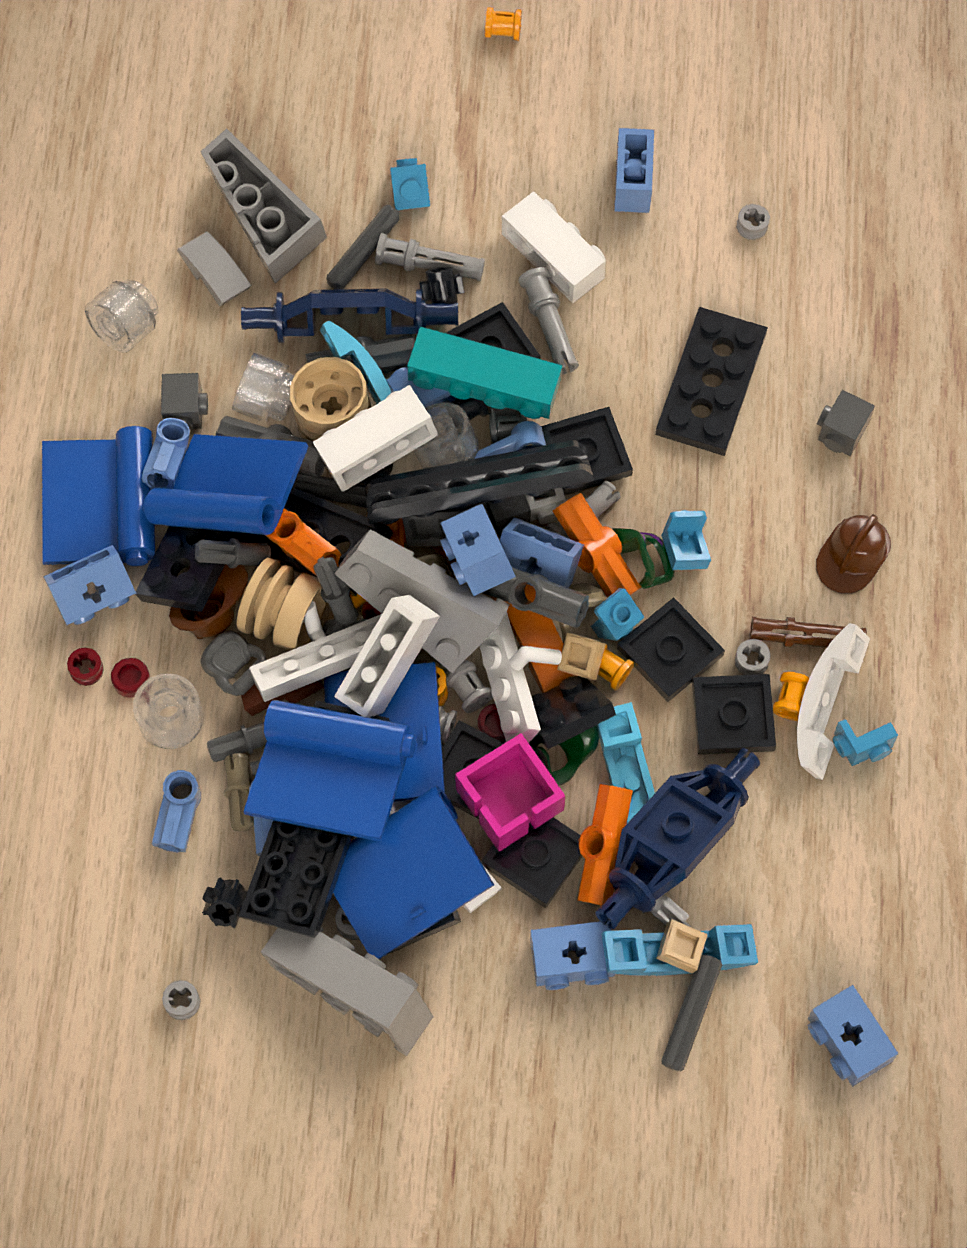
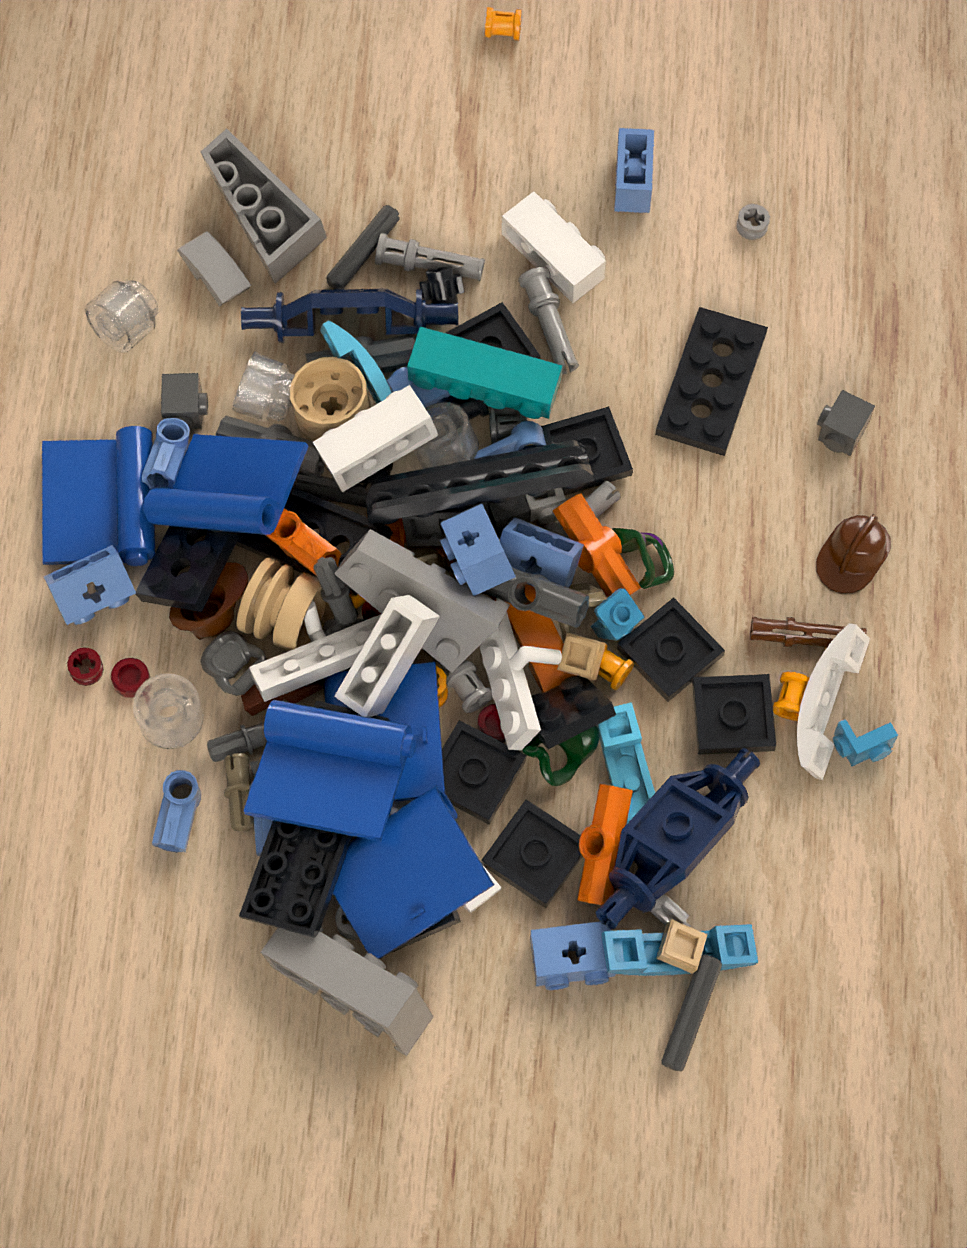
light grey bush [162,980,200,1020] -> none
dark grey axle [194,538,271,568] -> none
black gear [202,877,247,928] -> none
dark azure bracket [390,158,430,210] -> none
light grey bush [439,706,457,743] -> none
dark pink piece [455,733,566,851] -> none
dark azure bracket [661,510,711,570] -> none
light grey bush [735,639,771,675] -> none
medium blue brick [808,985,899,1087] -> none

